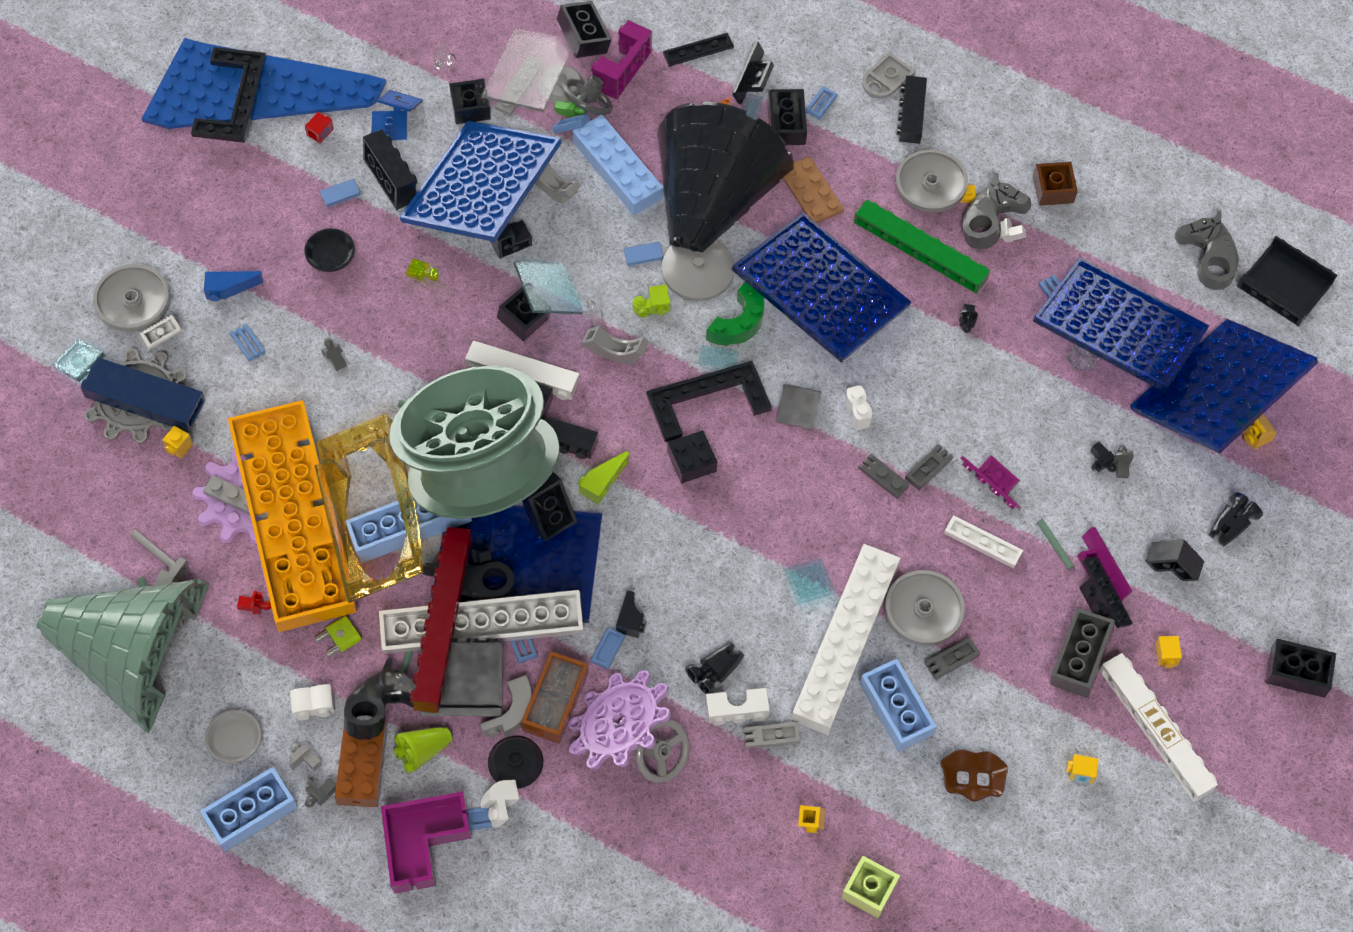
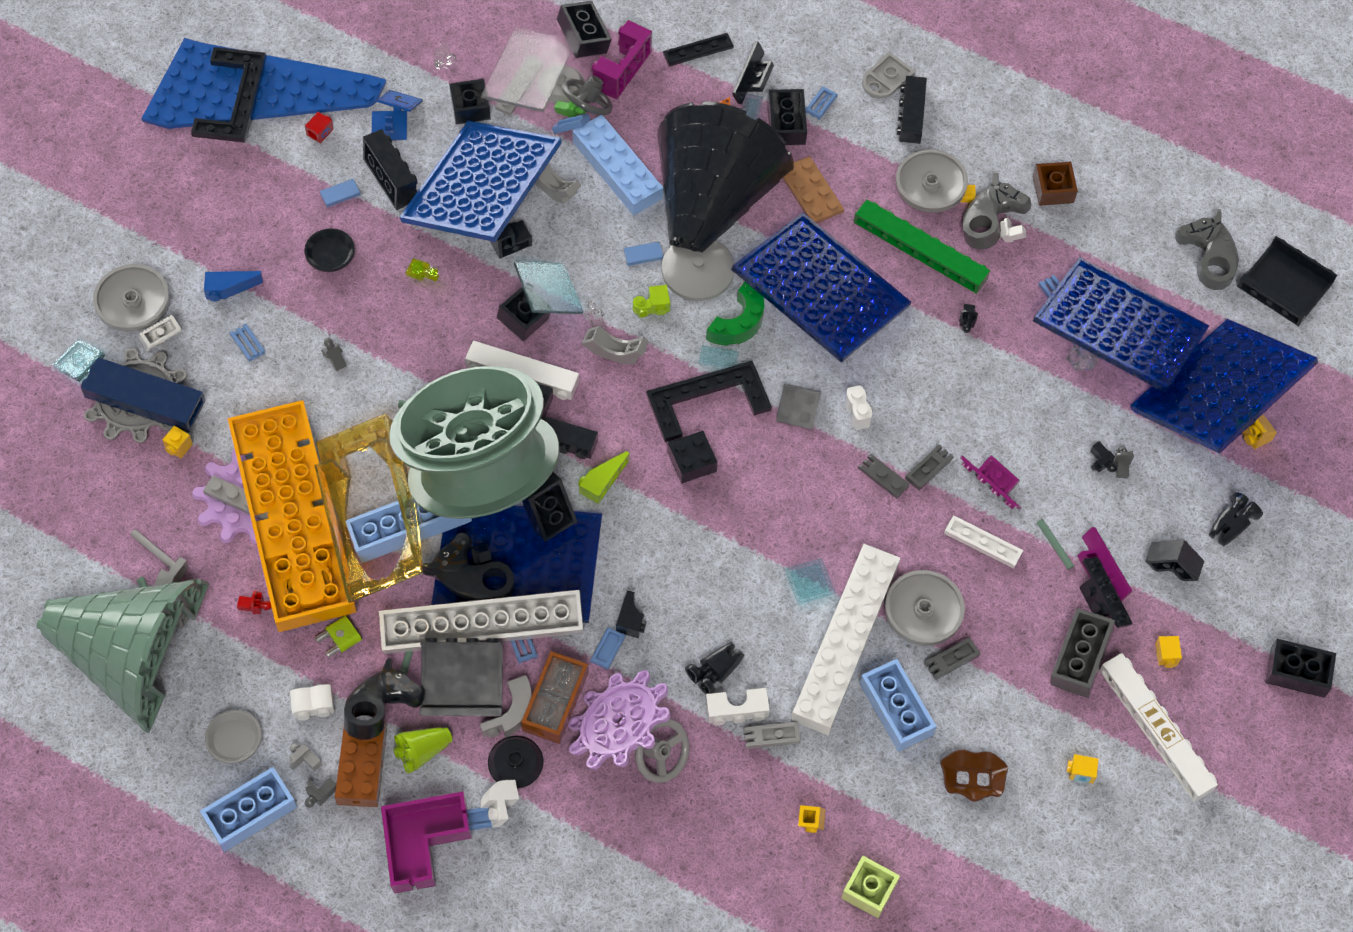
dark red brick [410,527,472,713] -> none

